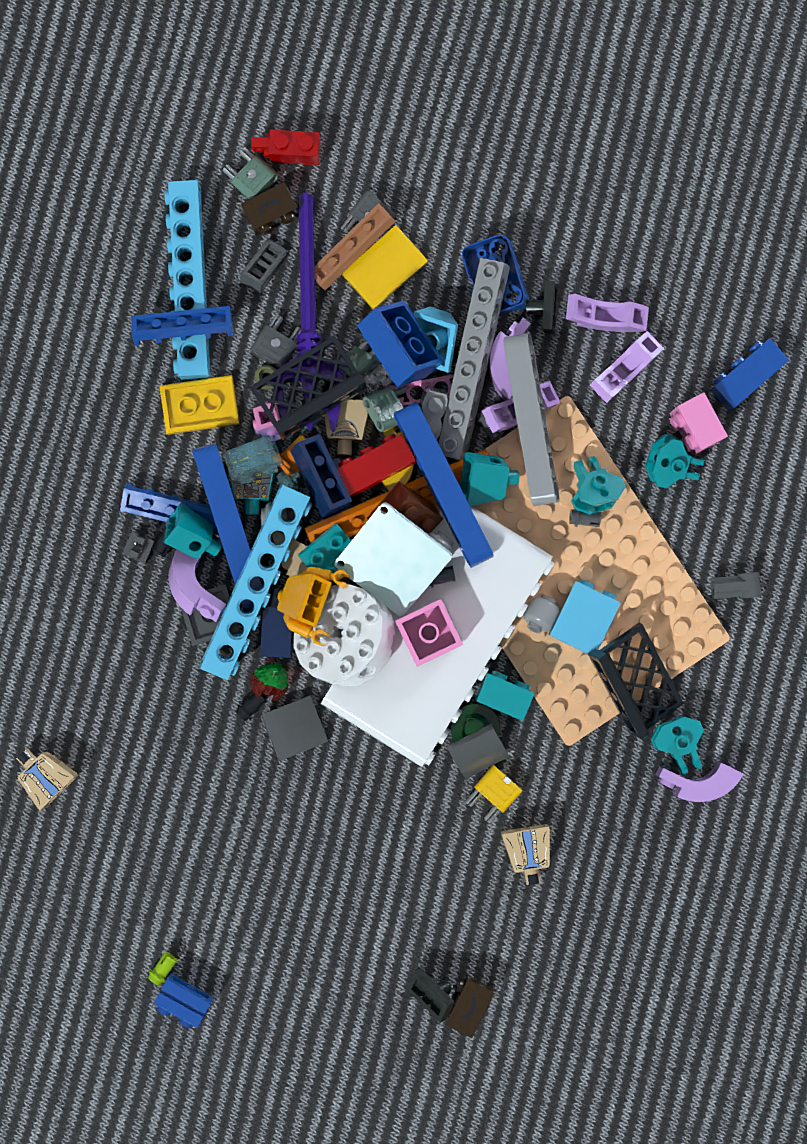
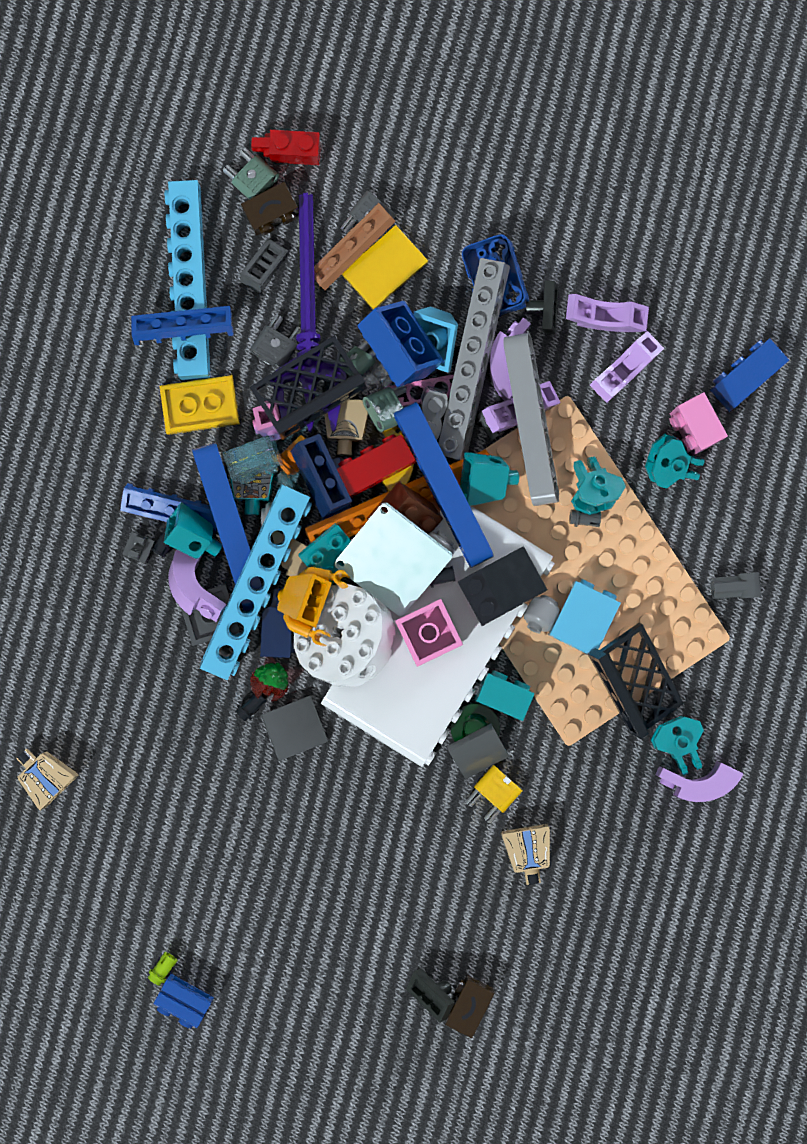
olive plate [254,365,276,390] -> none
none -> black slope [458,546,548,626]

